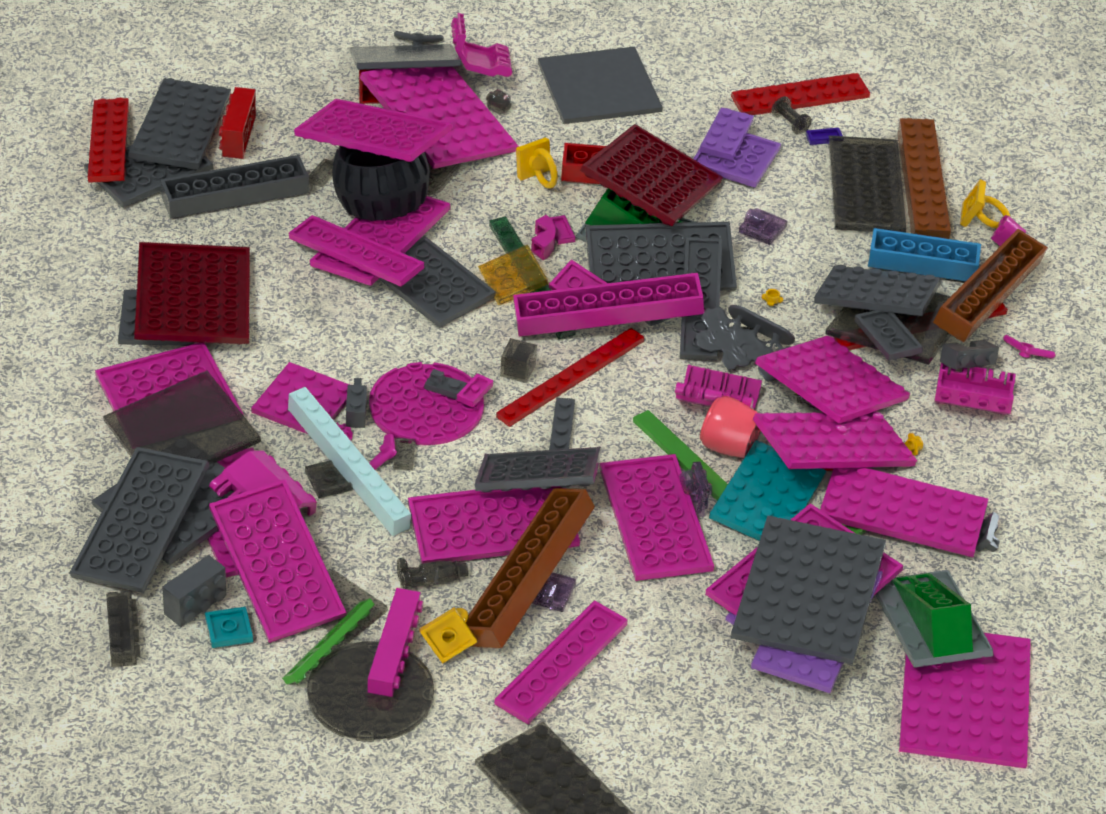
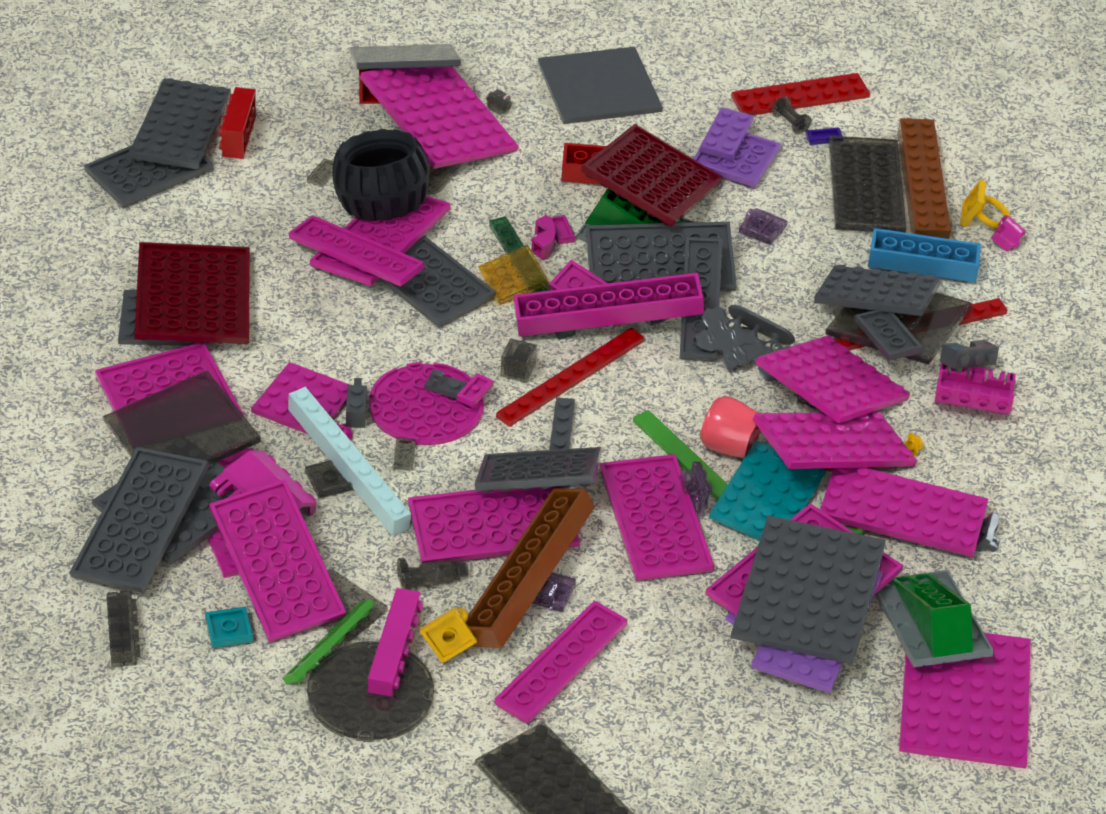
red plate [87,97,129,183] -> none
dark grey brick [160,155,309,218] -> none
dark grey brick [162,555,226,627] -> none
dark pink plate [294,99,452,162] -> none
dark pink piece [369,434,397,470] -> none
dark grey piece [394,31,444,45] -> none
dark pink hinge [451,13,512,77] -> none
yellow tile [516,137,558,189] -> none
dark pink hinge [675,364,762,410] -> none
yellow plate [761,289,783,306] -> none
dark orange brick [933,229,1048,342] -> none
dark pink piece [1003,335,1056,358] -> none

